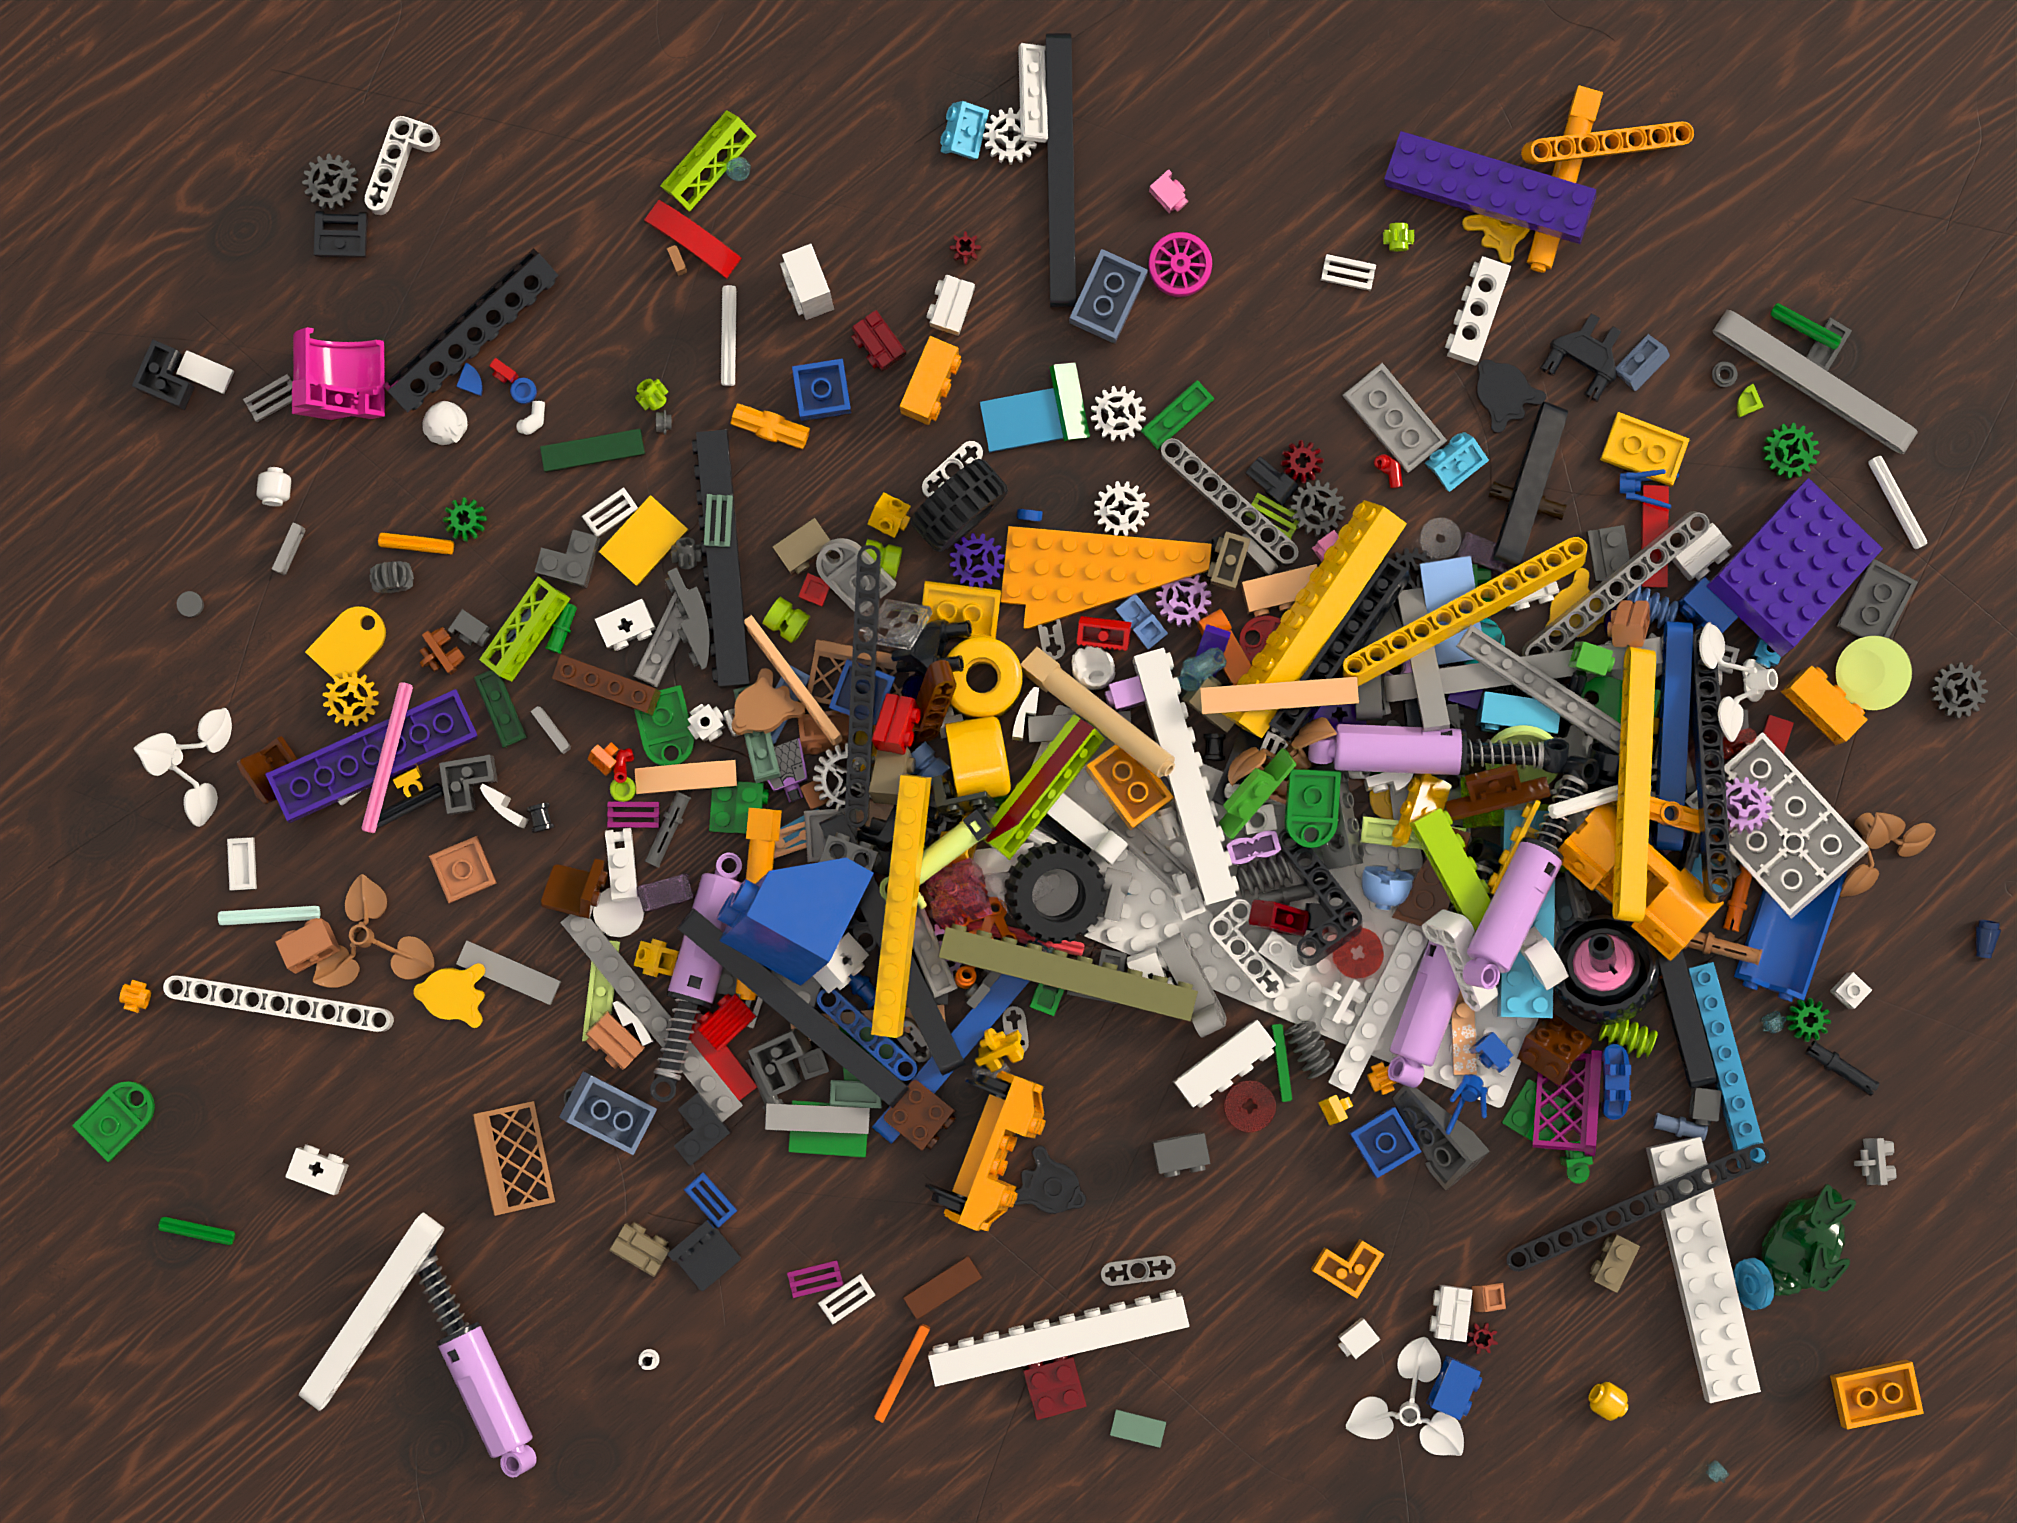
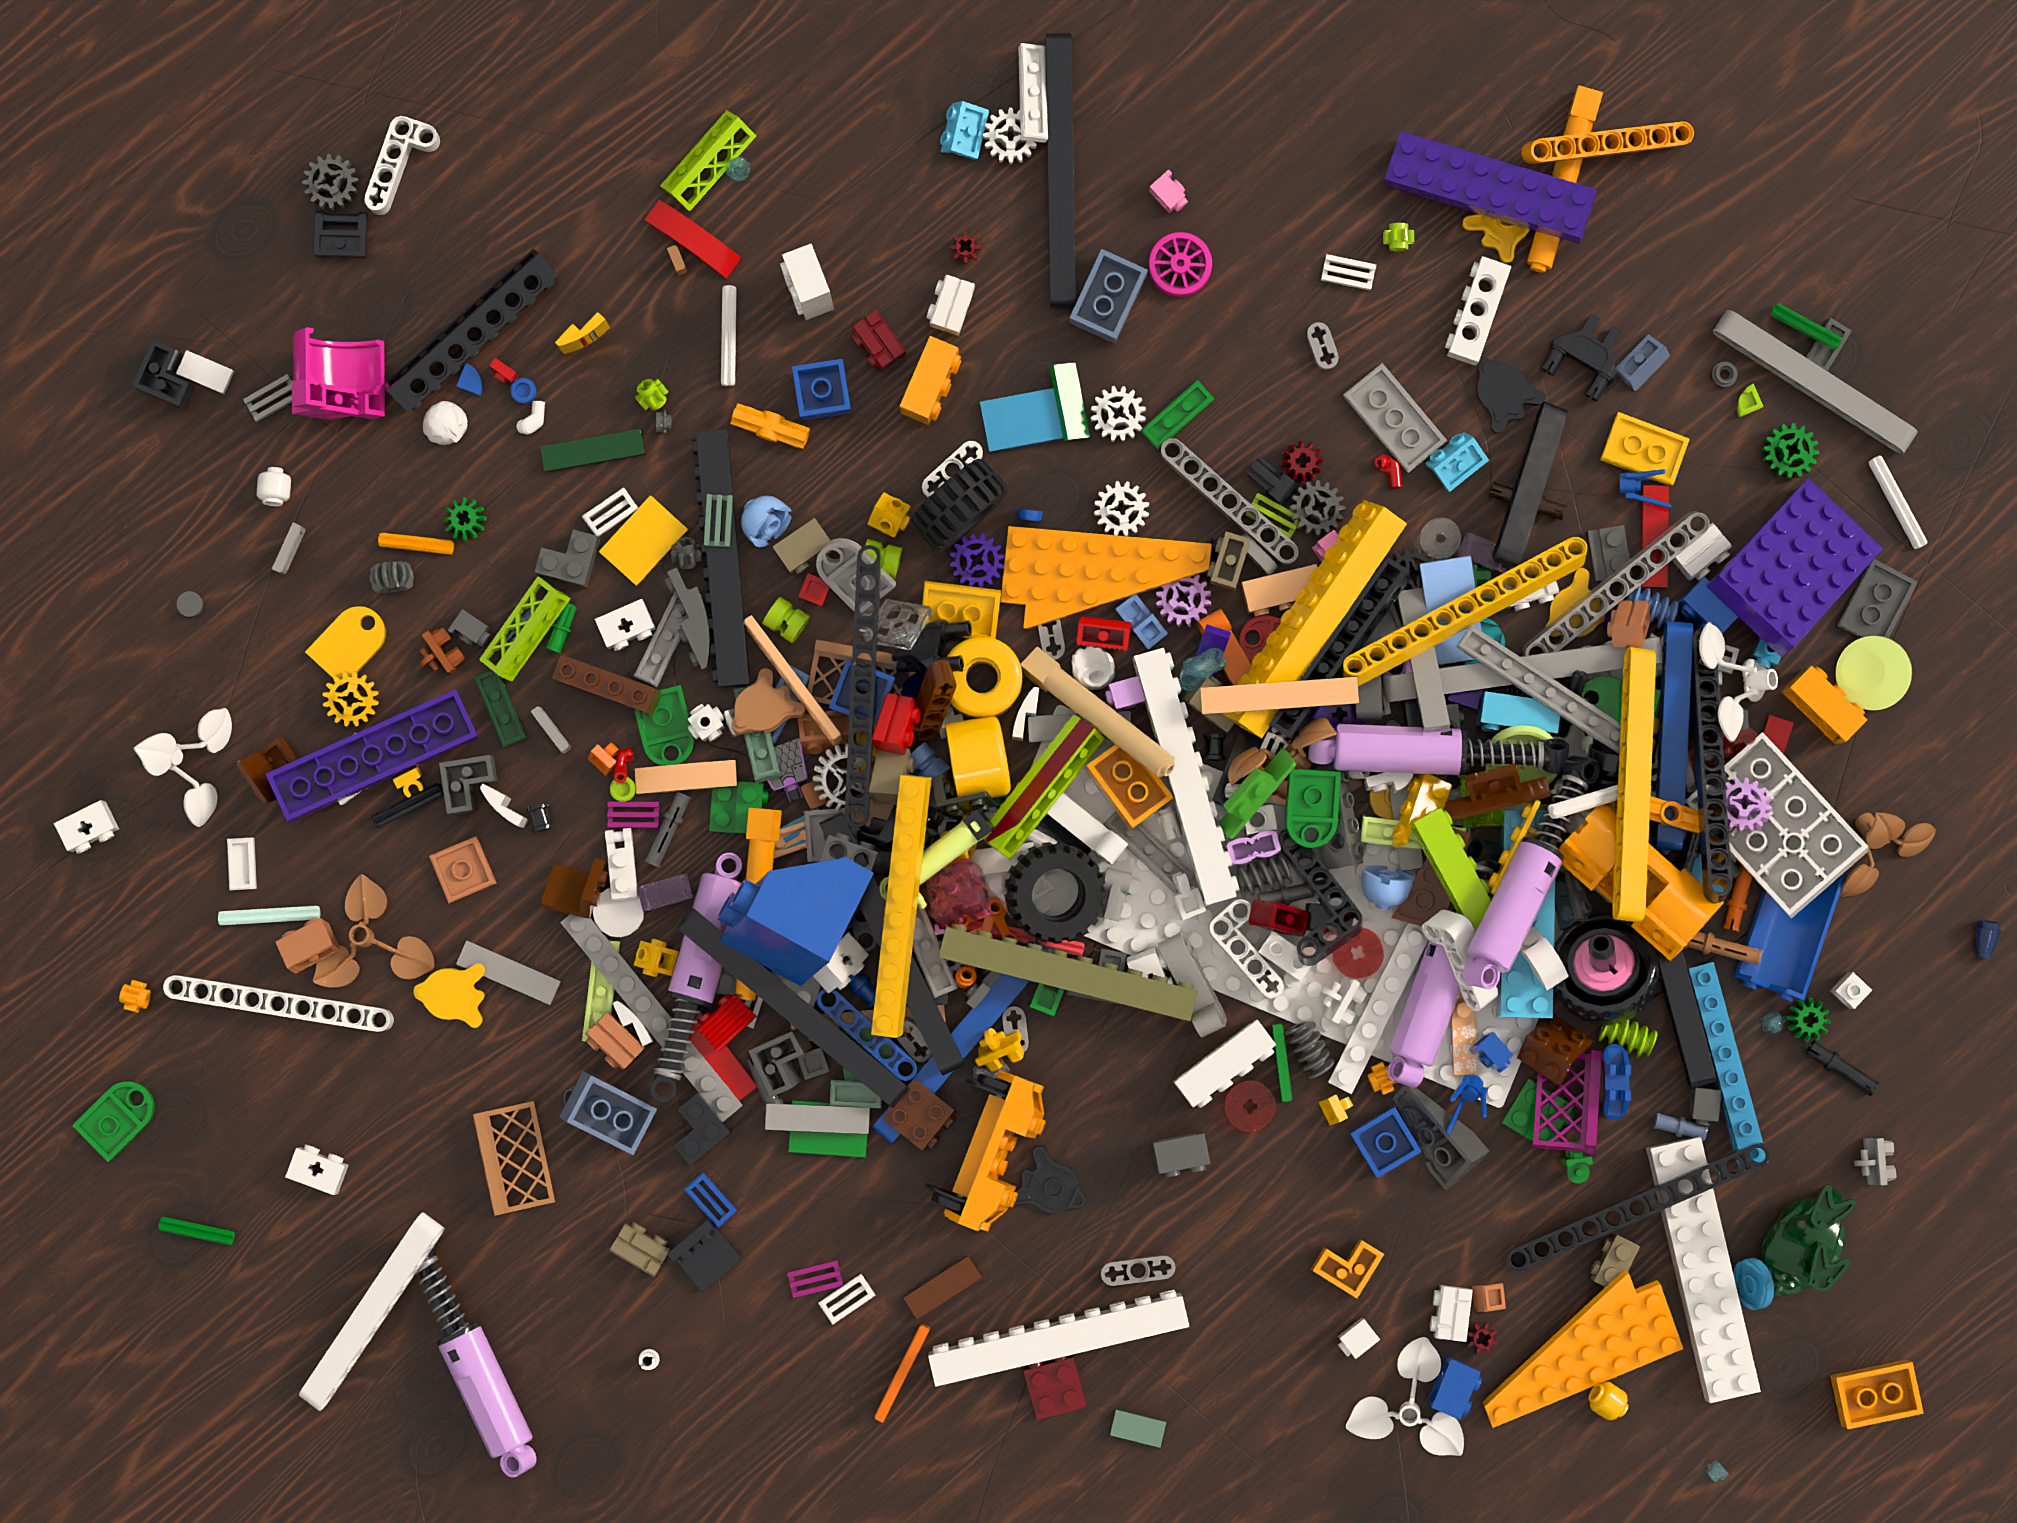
bright pink axle [362,682,413,833] -> none
bright green brick [1568,641,1615,676] -> none
dark grey gear [1930,662,1988,719] -> none
none -> white brick [54,800,119,854]
none -> yellow slope [555,312,610,354]
none -> light blue cylinder [741,495,791,547]
none -> light grey beam [1306,322,1339,371]
none -> light orange wing [1482,1270,1683,1428]

